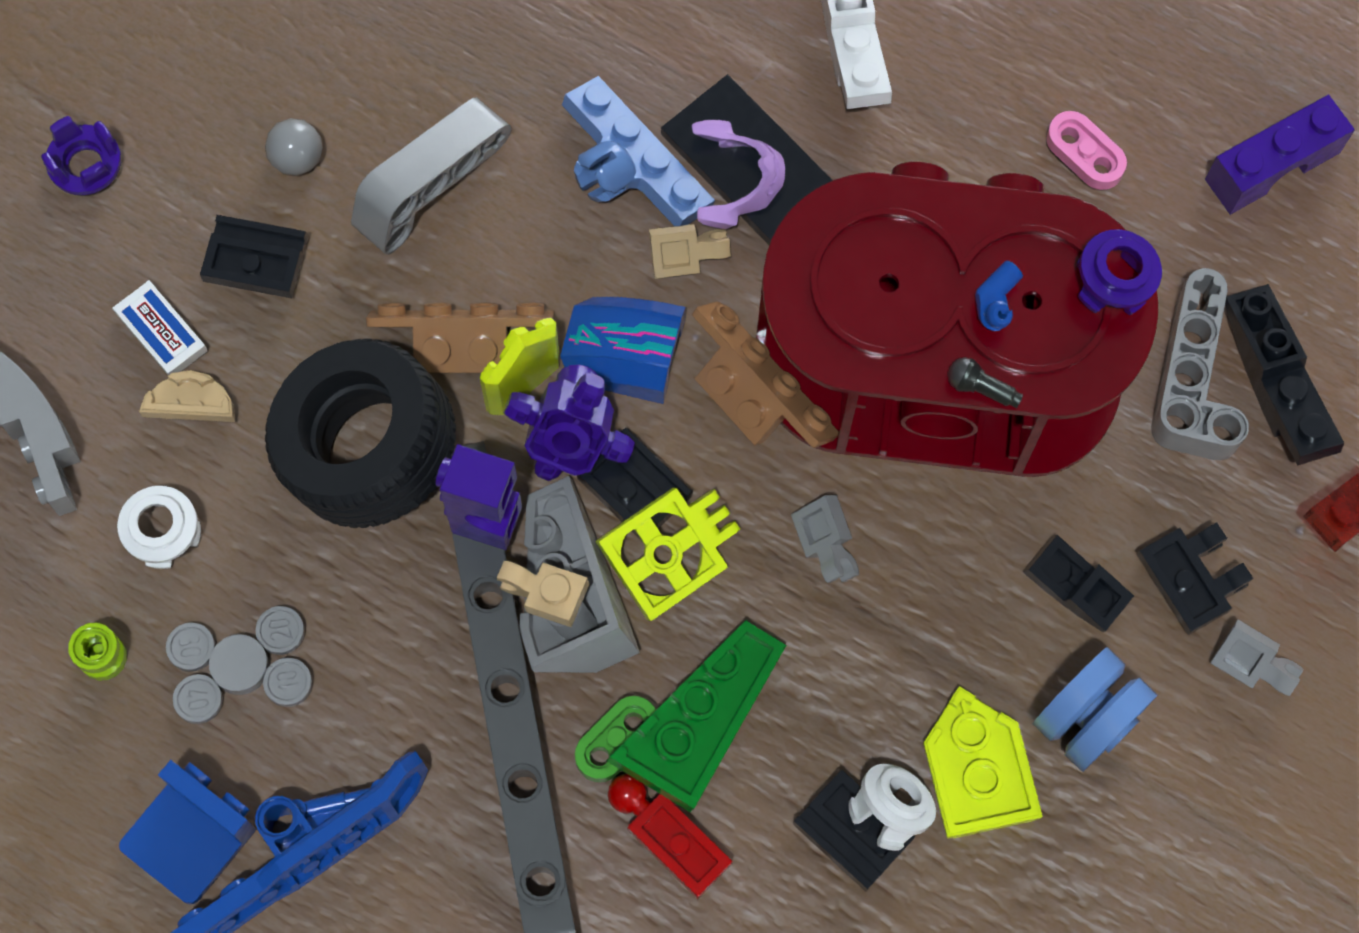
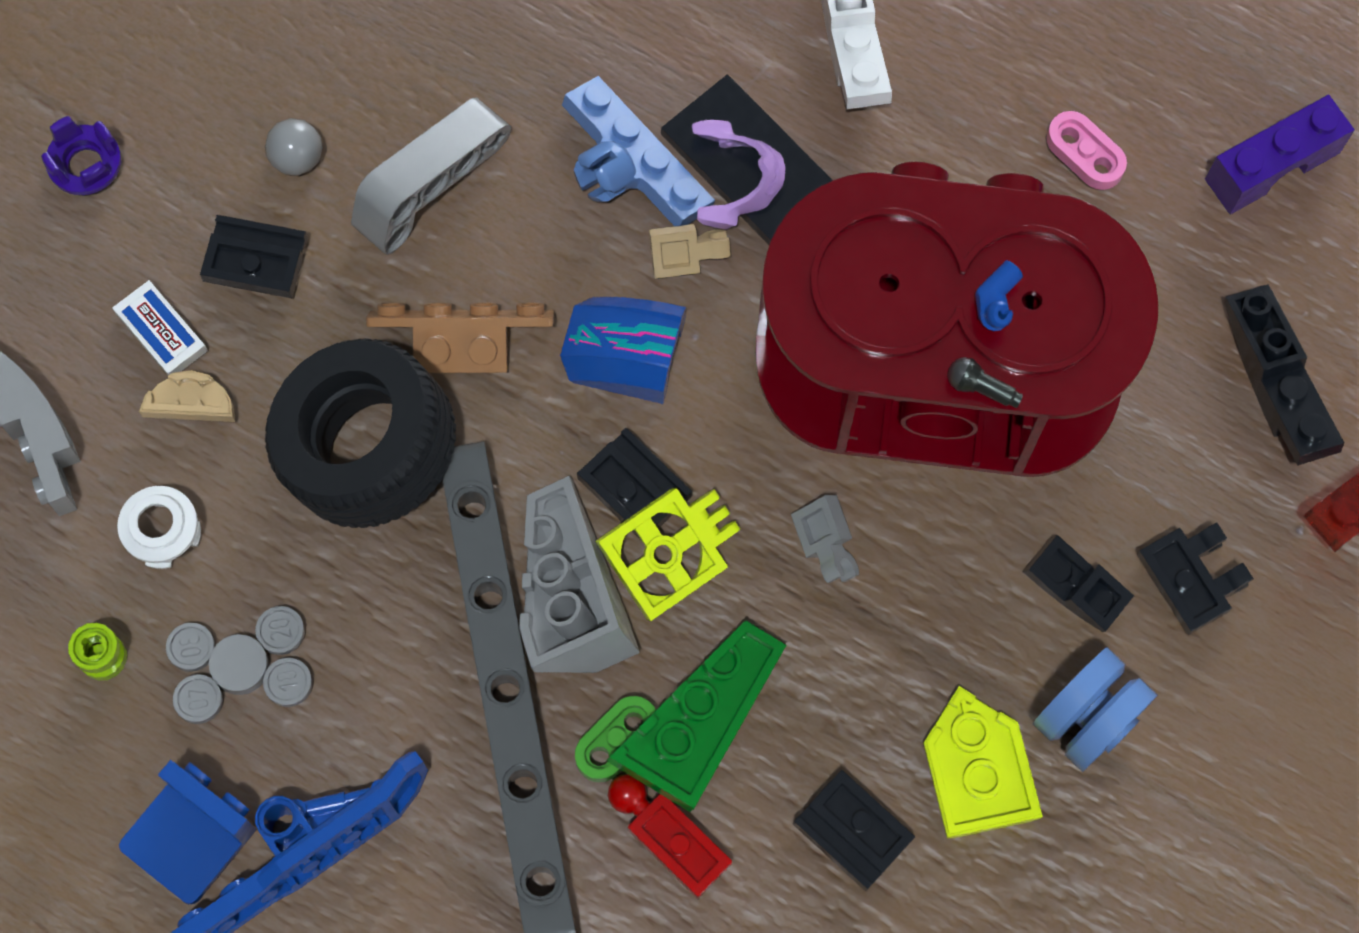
dark purple arch [436,444,522,550] -> none
neon yellow tile [480,318,560,415] -> none
tan plate [497,561,590,627] -> none
dark purple piece [504,364,635,481] -> none
medium nougat bracket [692,301,839,448] -> none
white piece [848,764,936,851] -> none
dark purple piece [1076,229,1162,315] -> none
light grey beam [1151,268,1249,460] -> none
light grey plate [1210,620,1304,696] -> none

